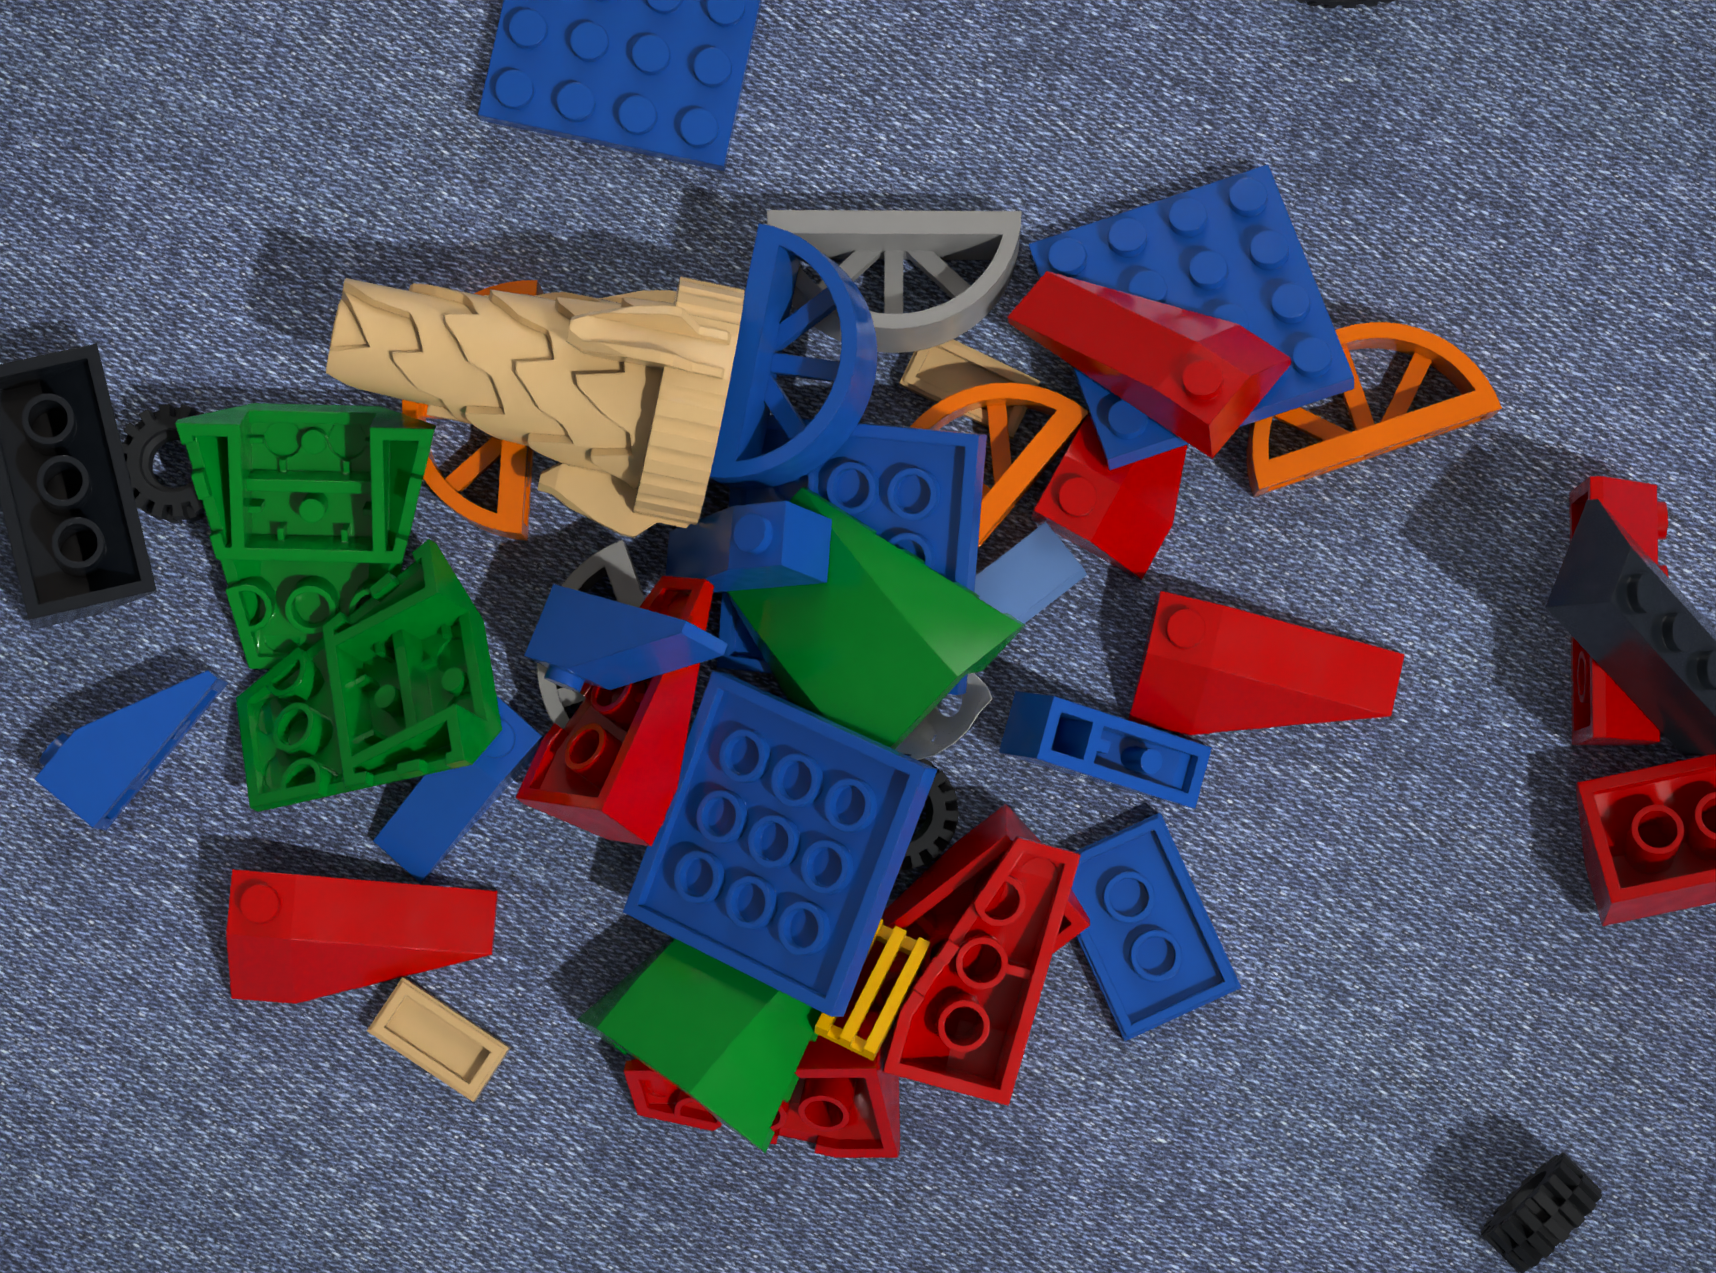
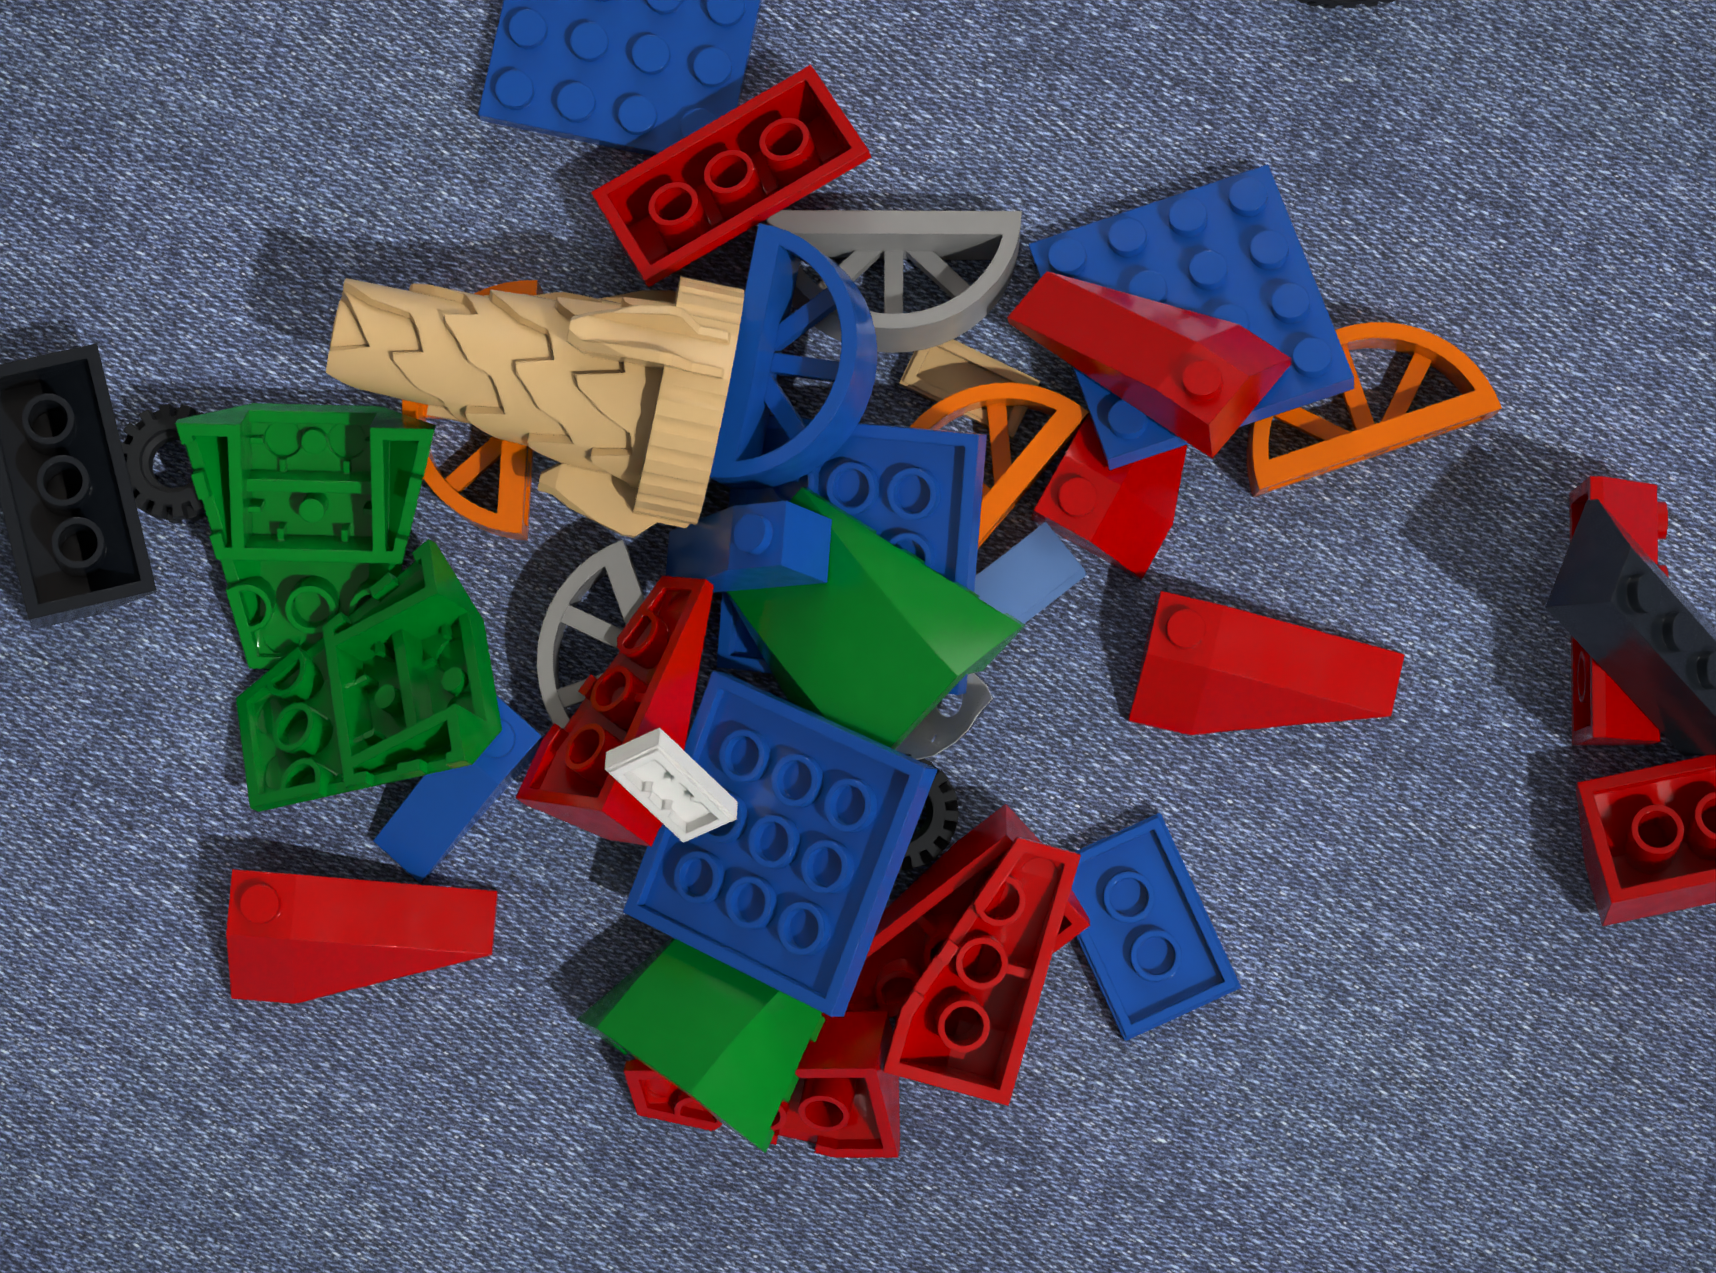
blue slope [34,670,228,830] -> none
tan tile [367,977,511,1102] -> none
blue slope [524,584,728,693] -> none
yellow tile [814,919,931,1061] -> none
blue slope [999,691,1212,809] -> none
black tyre [1481,1153,1603,1273] -> none
none -> red slope [591,65,872,287]
none -> white plate [605,728,738,843]

